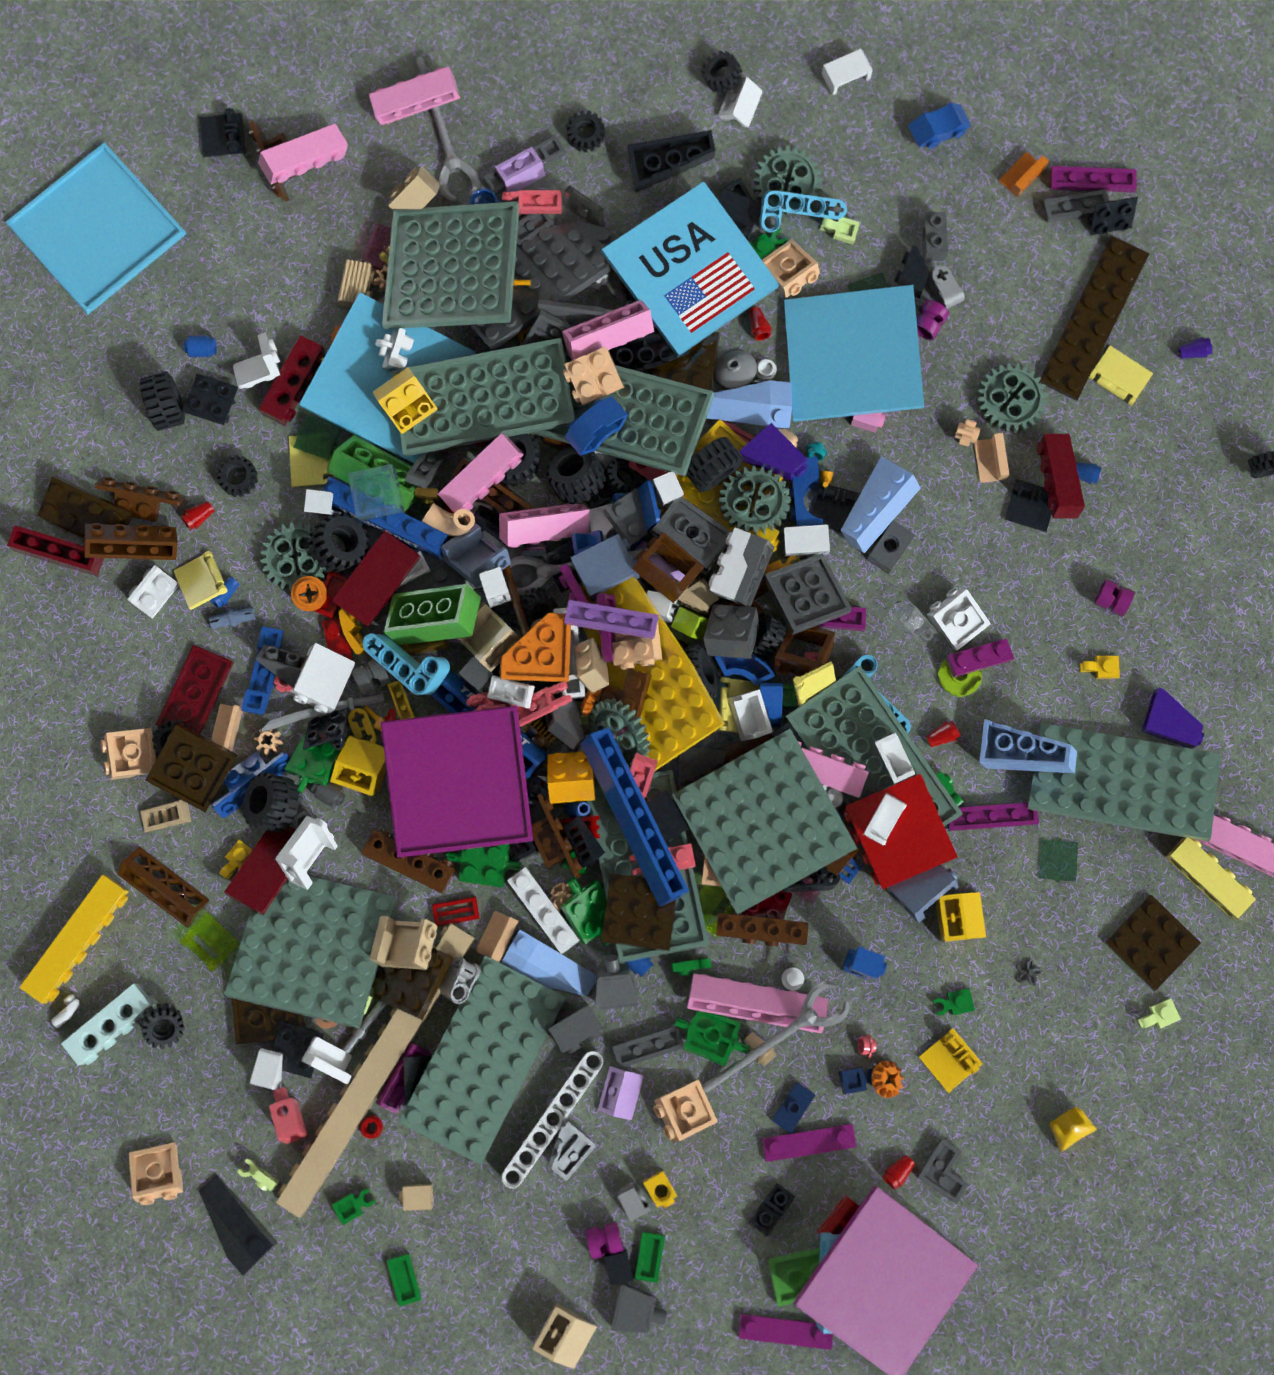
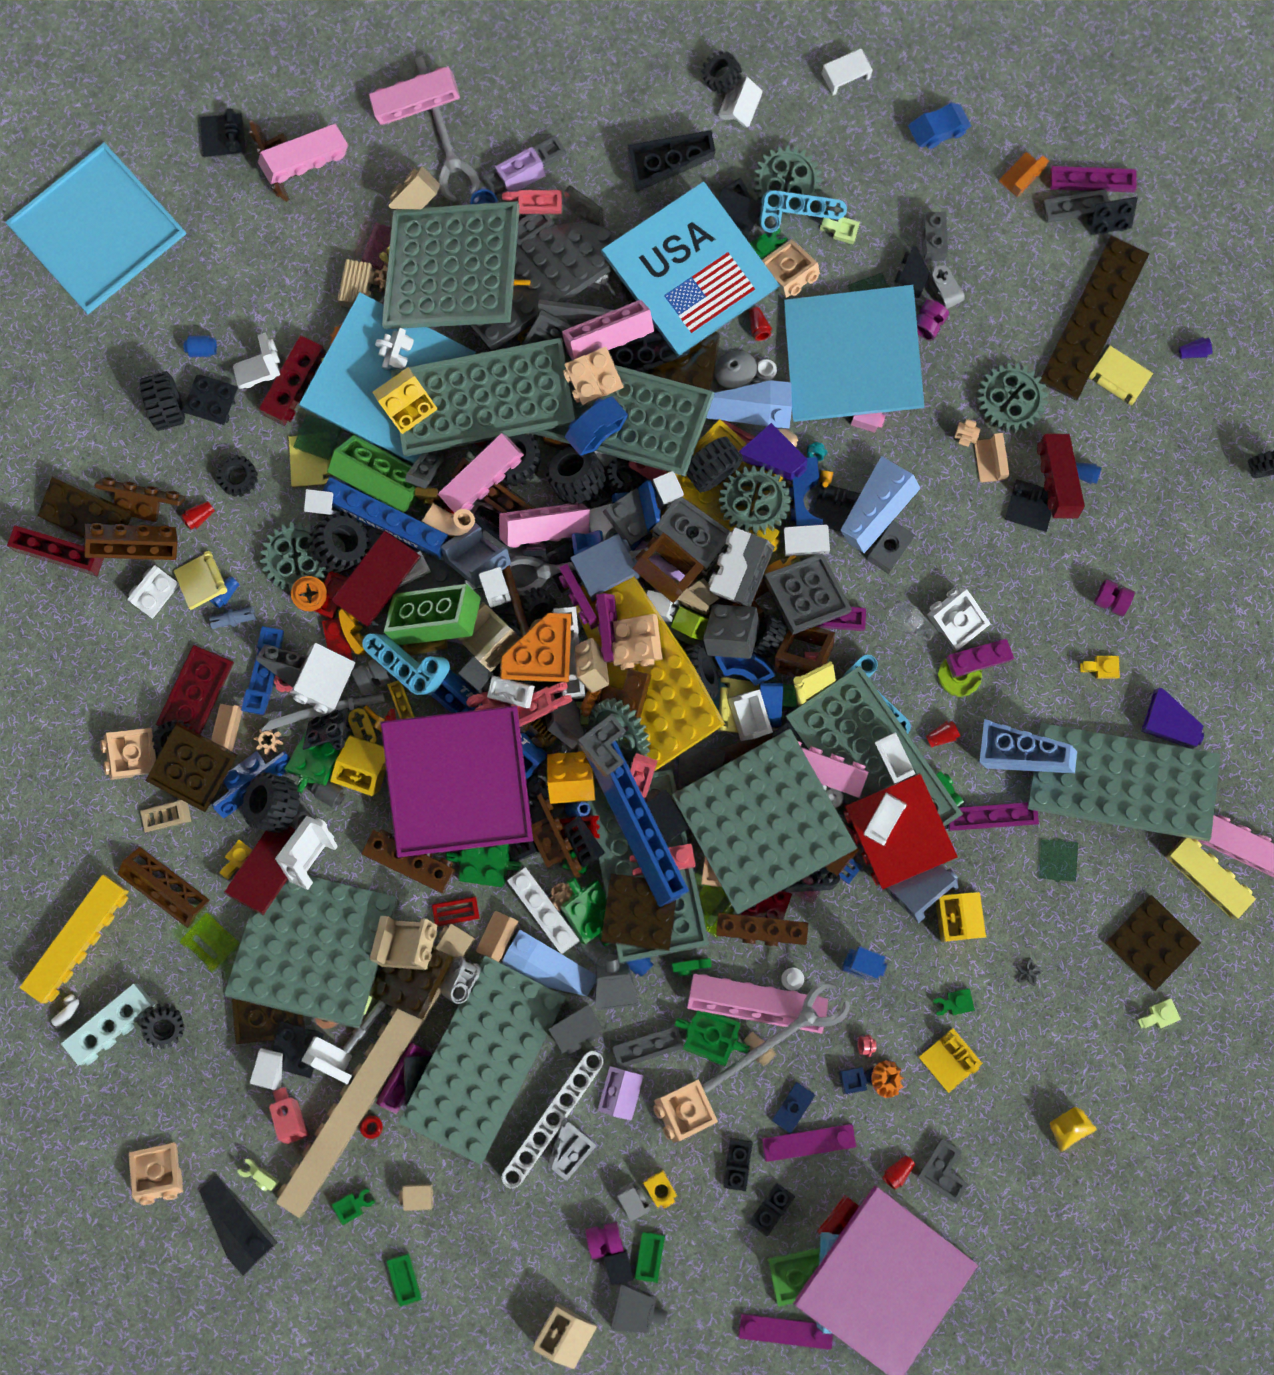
clear light blue brick [348,464,404,521] -> none
medium lavender plate [564,600,659,639] -> none
black tyre [567,110,605,152] -> none
none -> dark grey plate [576,714,626,778]
none -> black slope [723,1138,753,1192]

